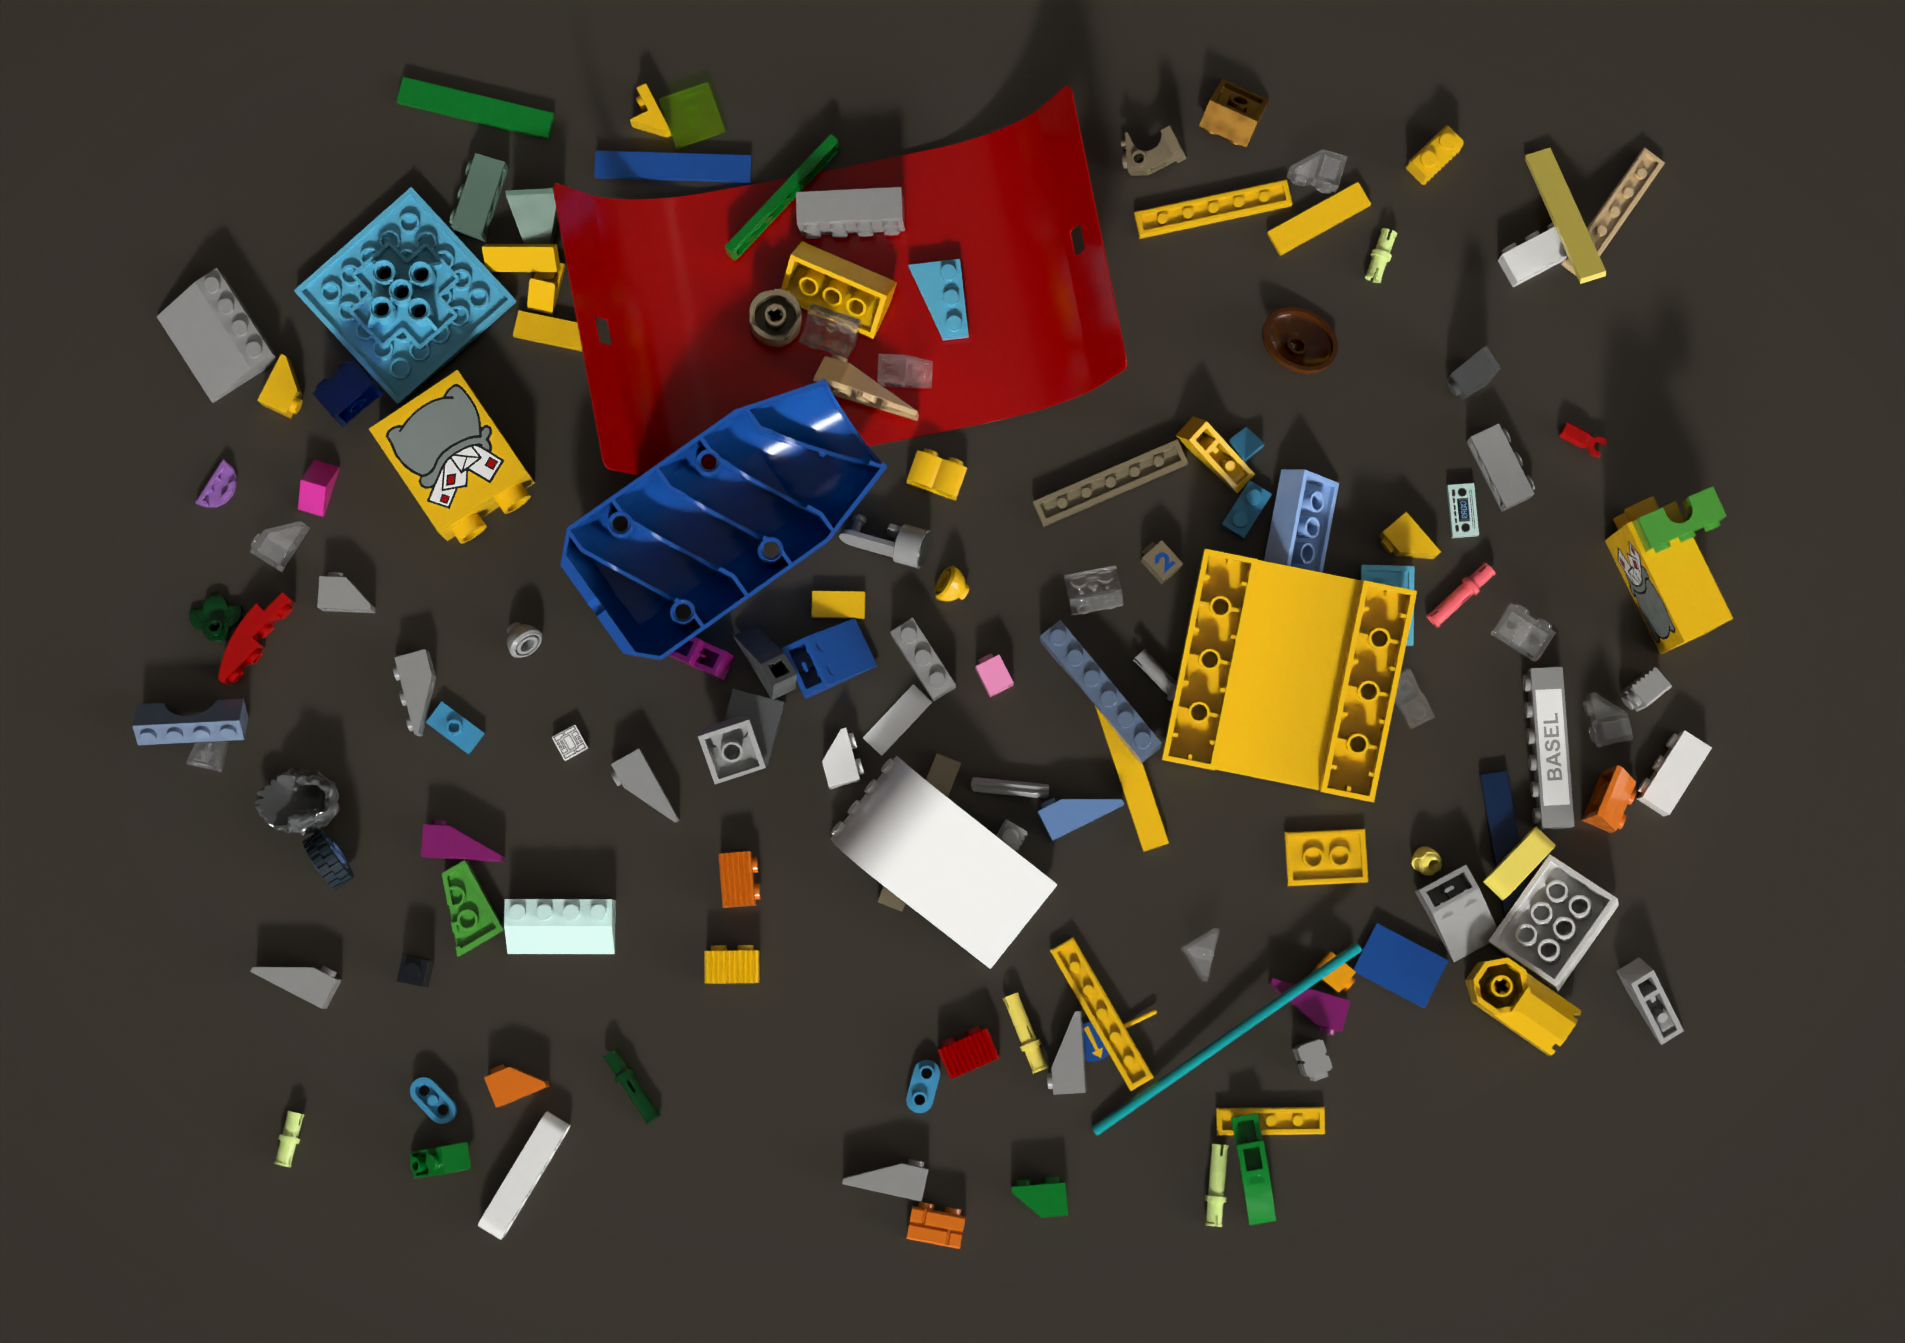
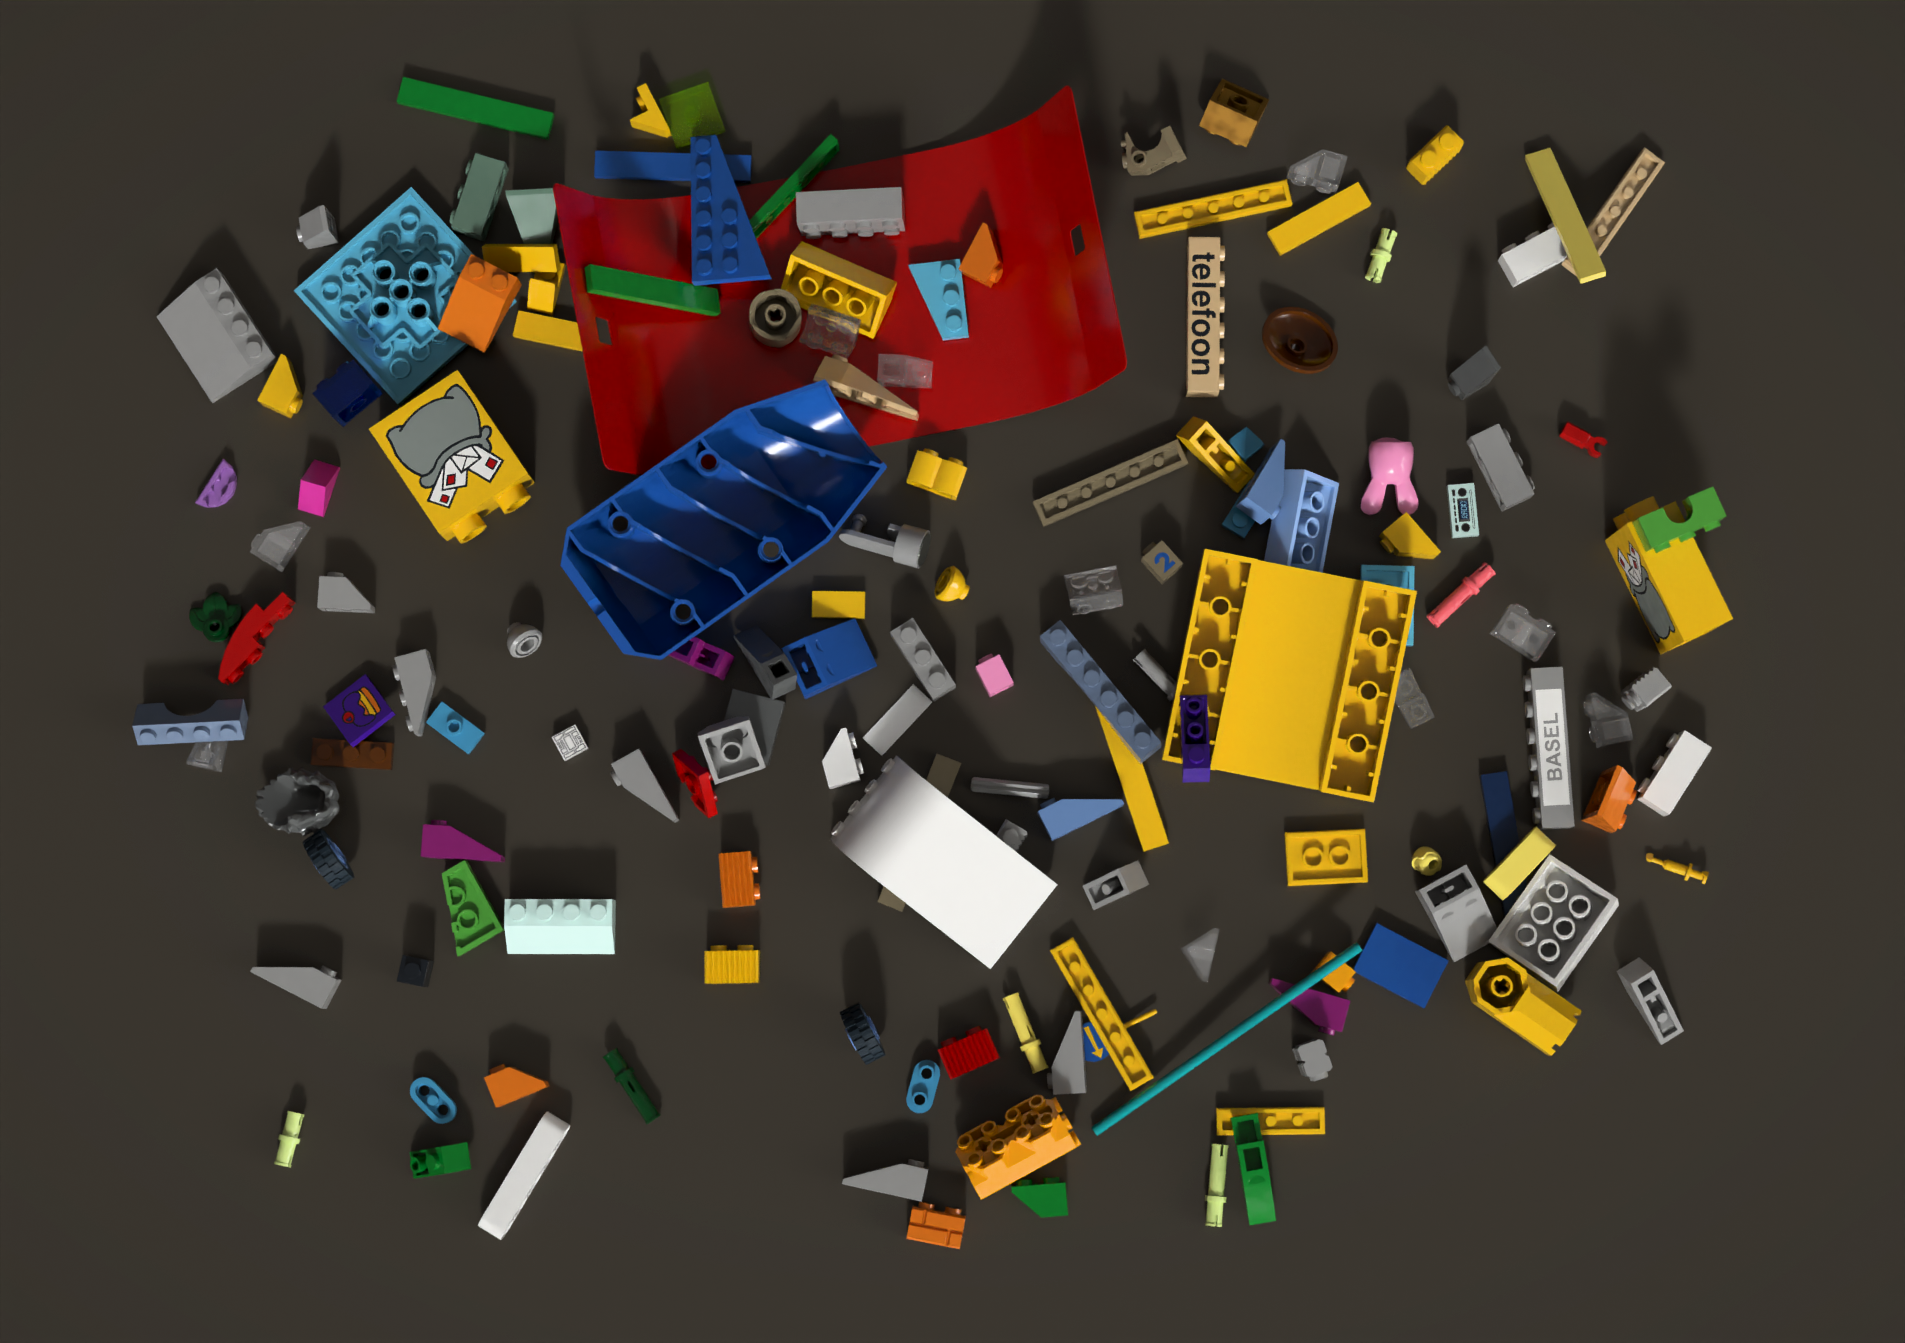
none -> light grey slope [296,205,339,249]
none -> reddish brown plate [311,738,394,770]
none -> dark purple tile [323,674,396,747]
none -> orange slope [438,254,522,353]
none -> green tile [585,264,721,316]
none -> red plate [672,749,718,818]
none -> blue wing [691,135,772,286]
none -> black wheel [840,1002,886,1065]
none -> light orange brick [955,1095,1081,1200]
none -> orange slope [959,223,1003,288]
none -> light grey slope [1083,860,1149,910]
none -> dark purple slope [1180,695,1211,783]
none -> tan brick [1186,237,1225,397]
none -> medium blue slope [1235,439,1285,525]
none -> bright pink piece [1361,437,1418,515]
none -> yellow piece [1646,853,1709,884]

